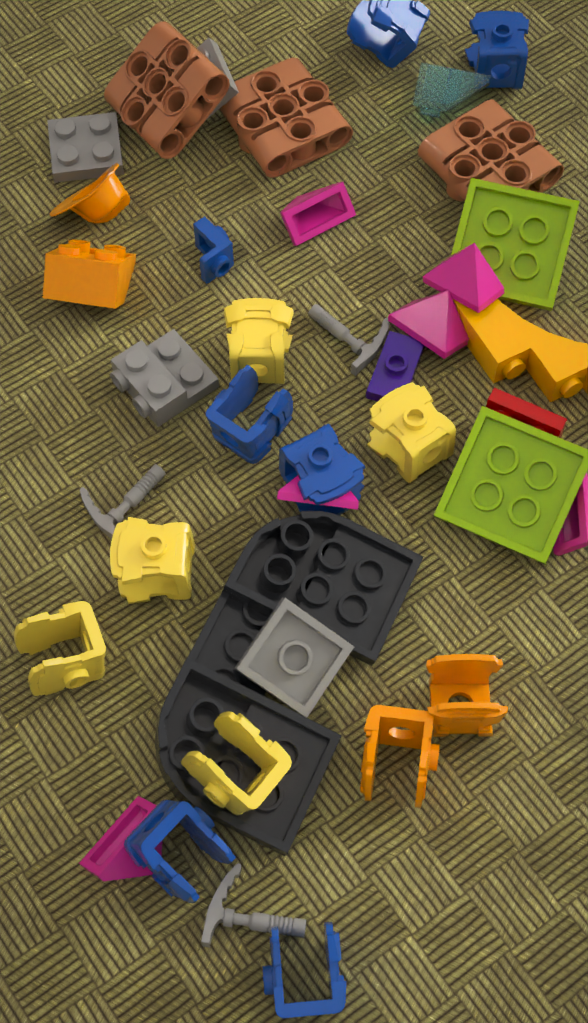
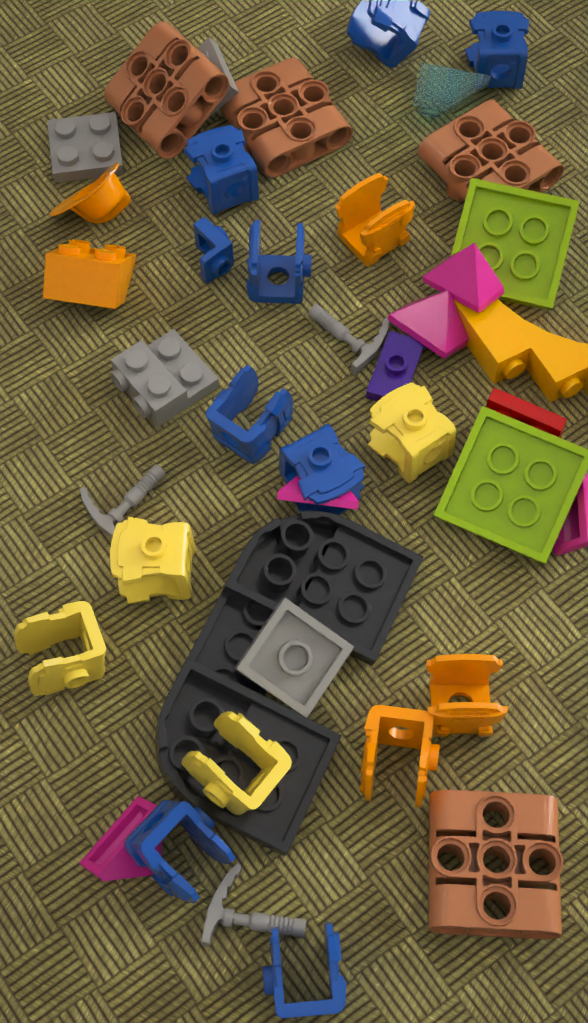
light yellow piece [224,298,294,384] -> none
dark pink slope [280,182,356,246] -> none
none -> blue piece [184,125,259,215]
none -> blue piece [246,220,312,304]
none -> light orange piece [335,173,415,267]
none -> nougat connector [427,790,564,939]

